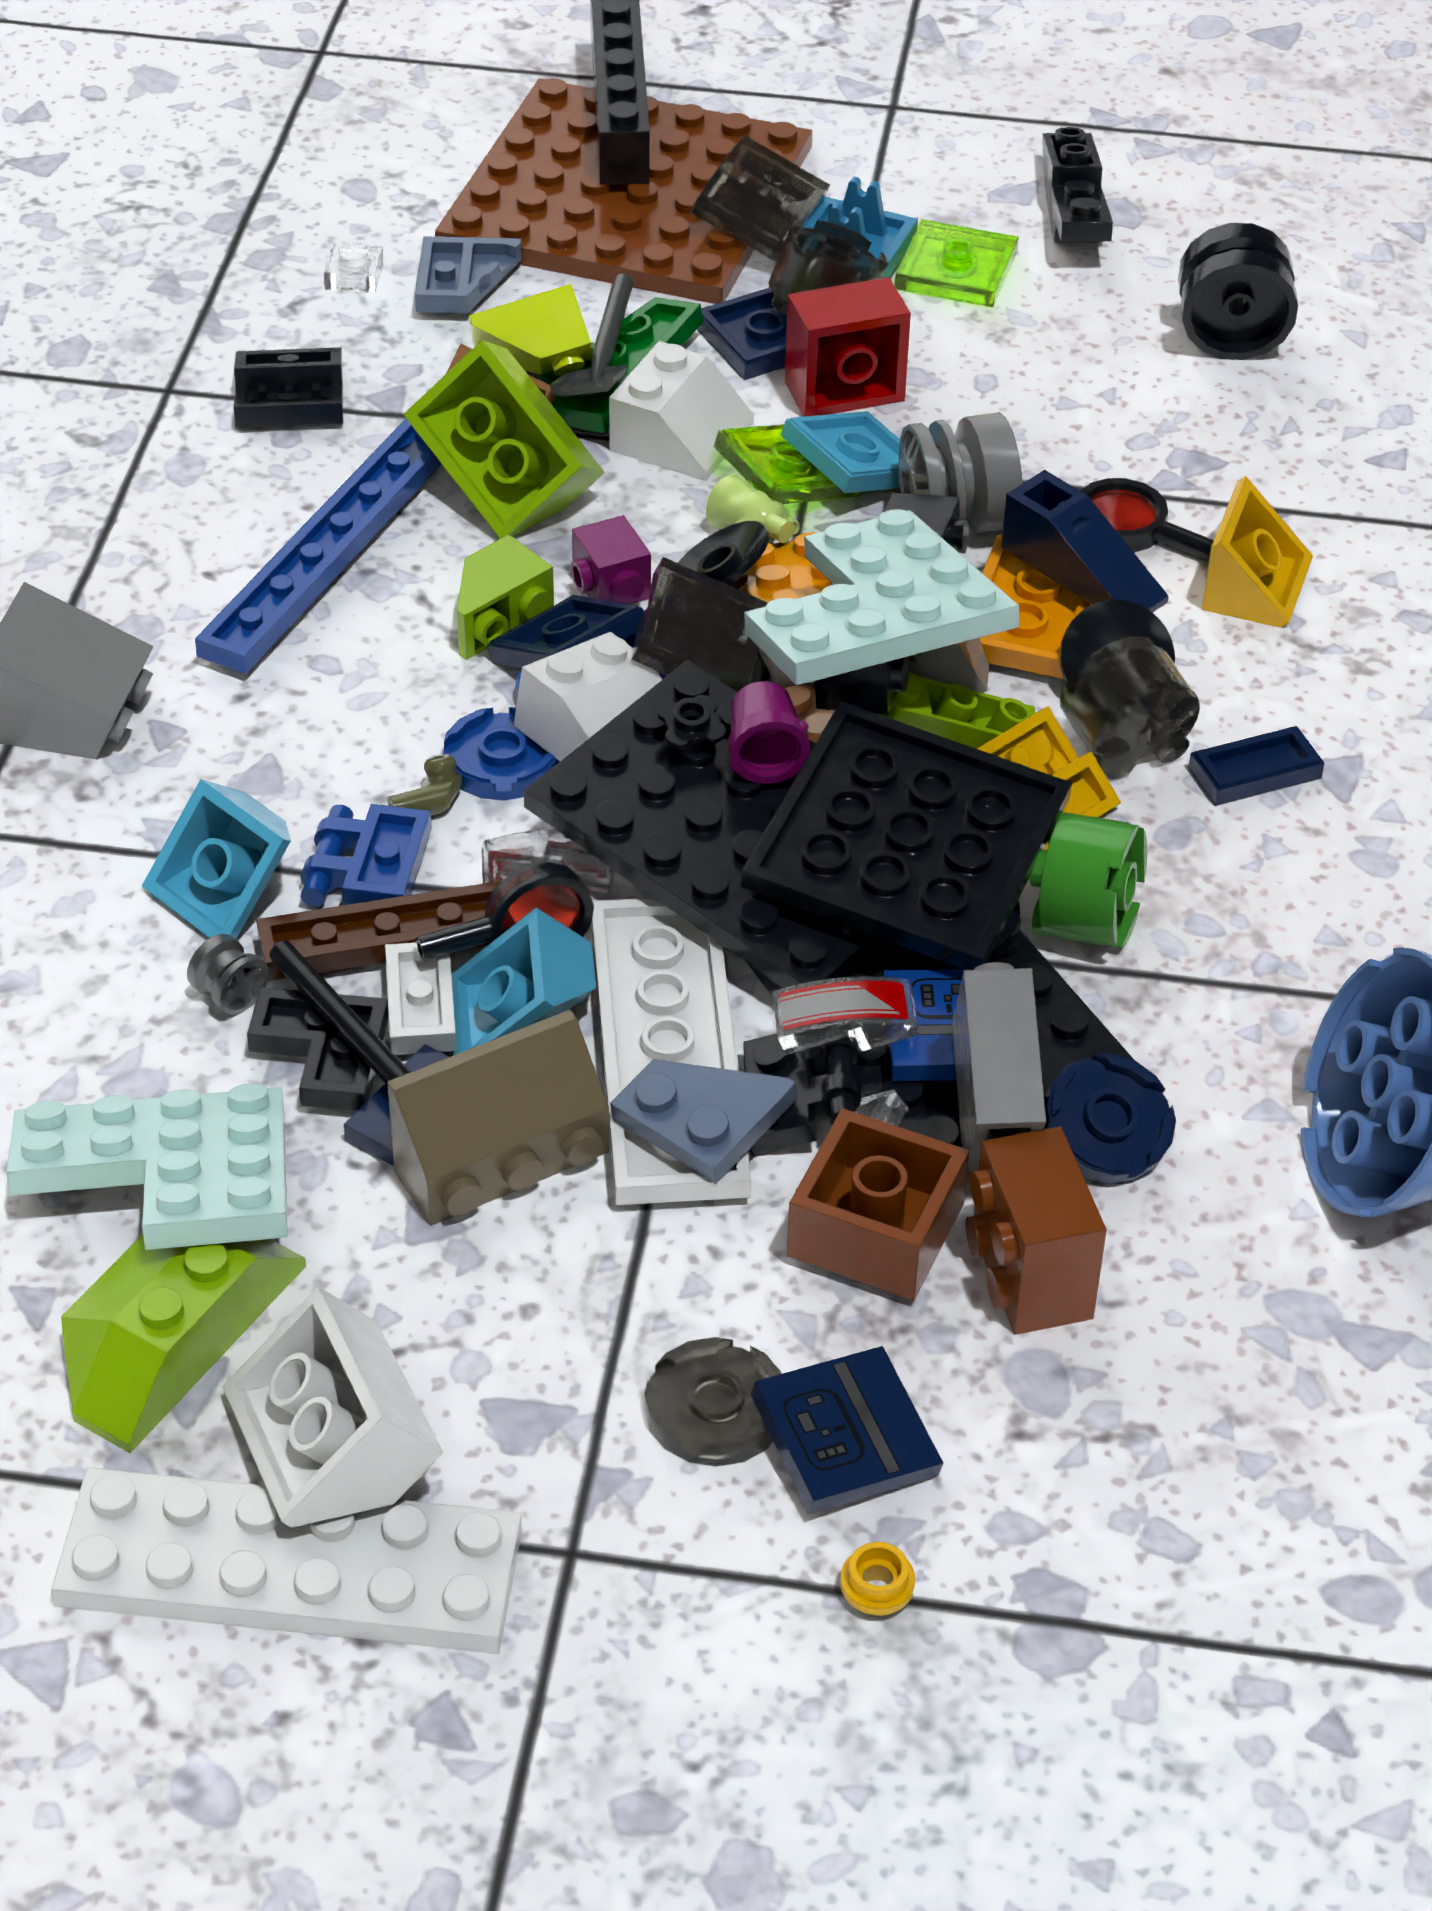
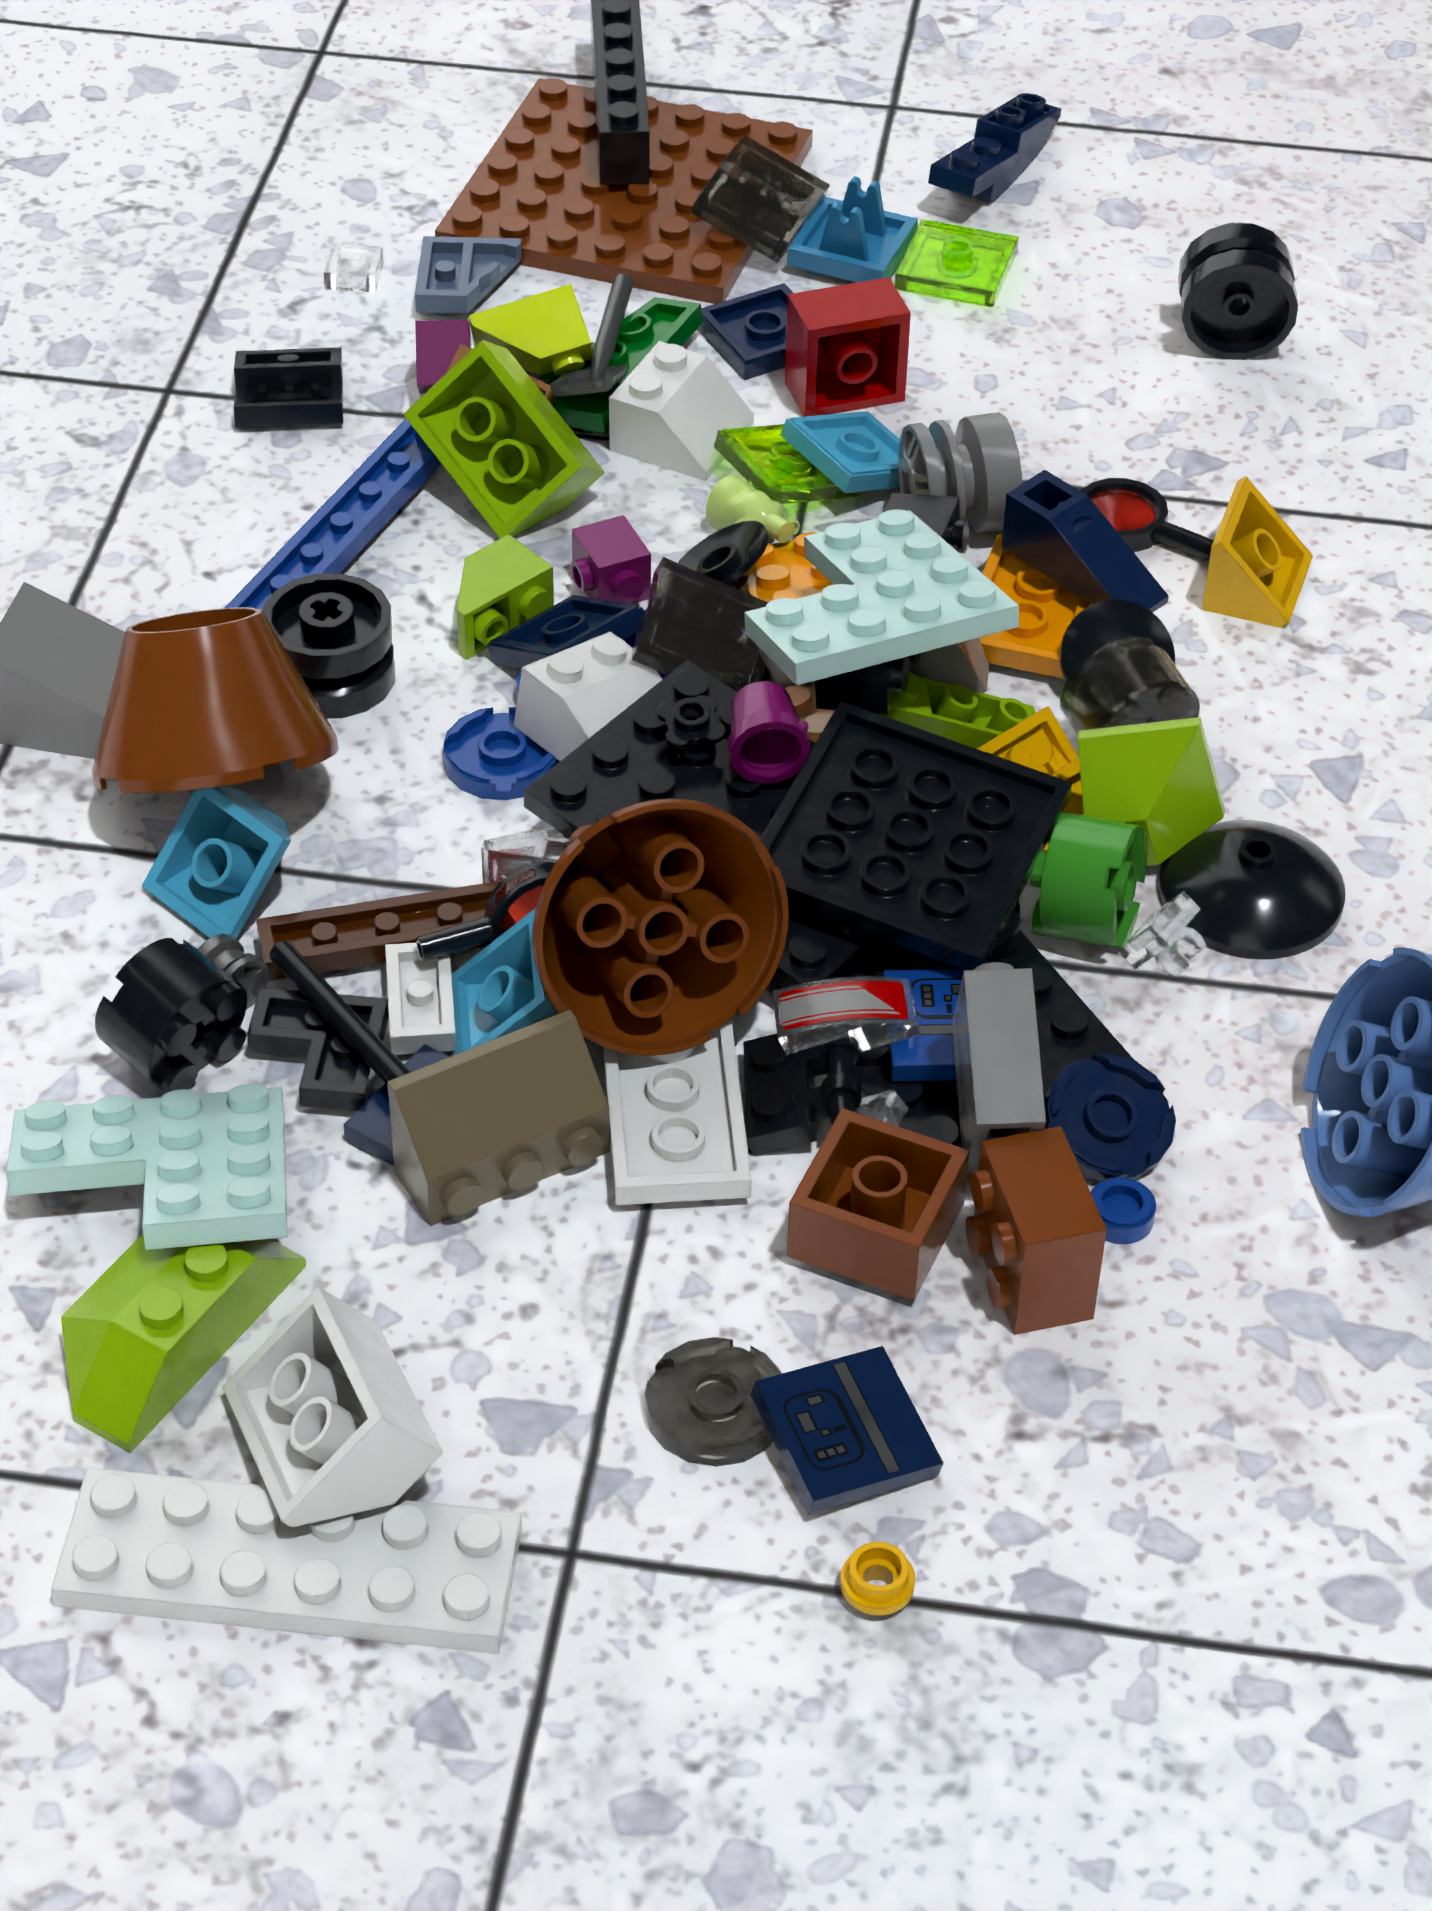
blue plate [300,804,432,906] -> none
olive arm [387,754,462,816] -> none
sand blue wing [610,1059,797,1184] -> none
clear smoke brick [768,219,888,315] -> none
black slope [1042,127,1113,242] -> none
dark blue tile [1188,726,1325,806] -> none
none -> dark orange cone [92,607,339,793]
none -> black brick [95,938,247,1093]
none -> black wheel [263,574,395,719]
none -> magenta brick [415,320,471,394]
none -> dark orange cone [532,798,789,1056]
none -> dark blue slope [928,93,1062,203]
none -> lime slope [1077,717,1225,866]
none -> blue tile [1090,1177,1156,1244]
none -> clear tile [1118,891,1206,979]
none -> black dish [1158,820,1346,960]

